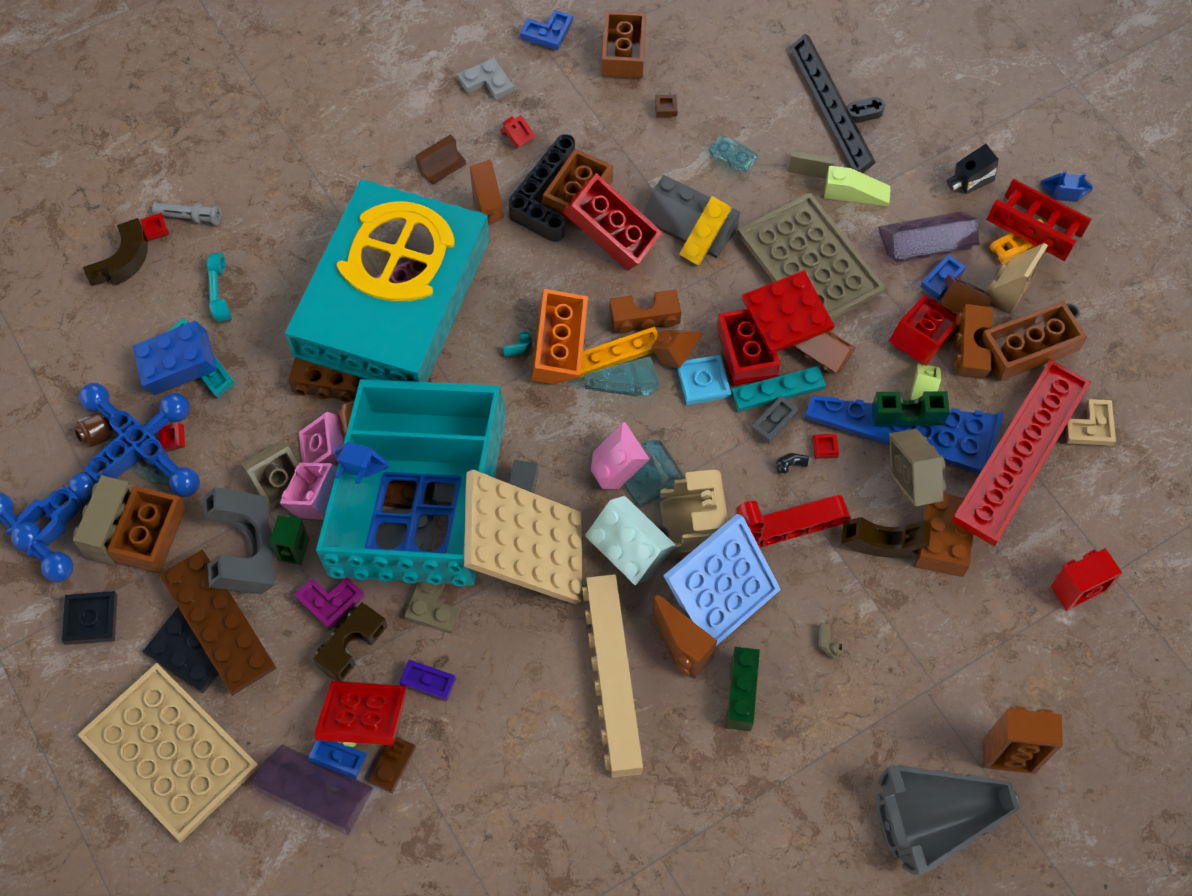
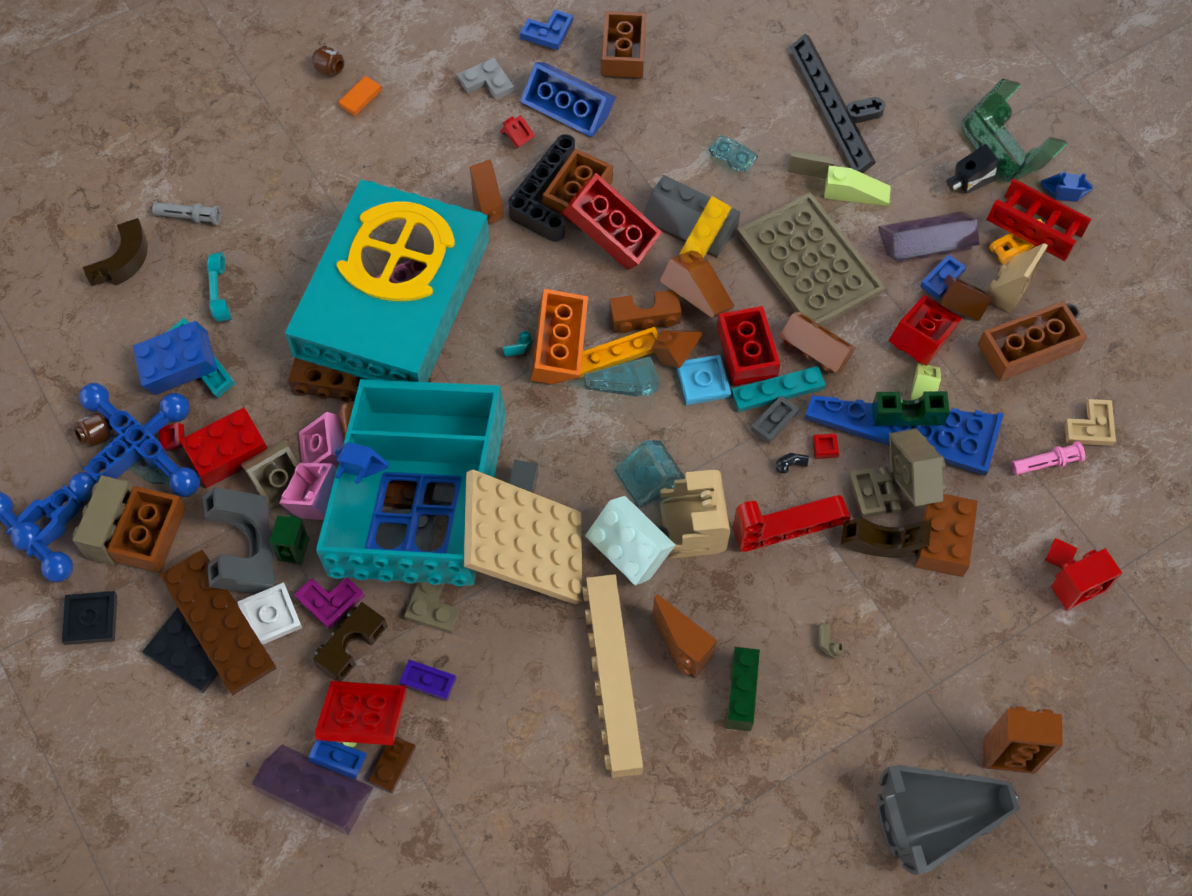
tan plate [77,663,259,843] -> none
red plate [140,213,169,241] -> none
reddish brown panel [415,134,466,184] -> none
bright pink slope [591,422,650,489] -> none
reddish brown plate [655,94,678,117] -> none
light blue plate [663,514,781,646] -> none
red plate [742,270,834,354] -> none
red plate [951,359,1091,547] -> none
dark orange arch [954,304,993,379] -> none
none -> red brick [180,407,267,488]
none -> white plate [237,583,302,645]
none -> reddish brown head [312,46,344,77]
none -> orange tile [338,75,382,116]
none -> blue slope [520,62,616,137]
none -> dark orange slope [659,250,734,318]
none -> dark tan plate [849,466,901,518]
none -> clear green windscreen [961,78,1068,182]
none -> bright pink pin [1011,441,1085,476]
none -> red tile [1044,538,1078,569]

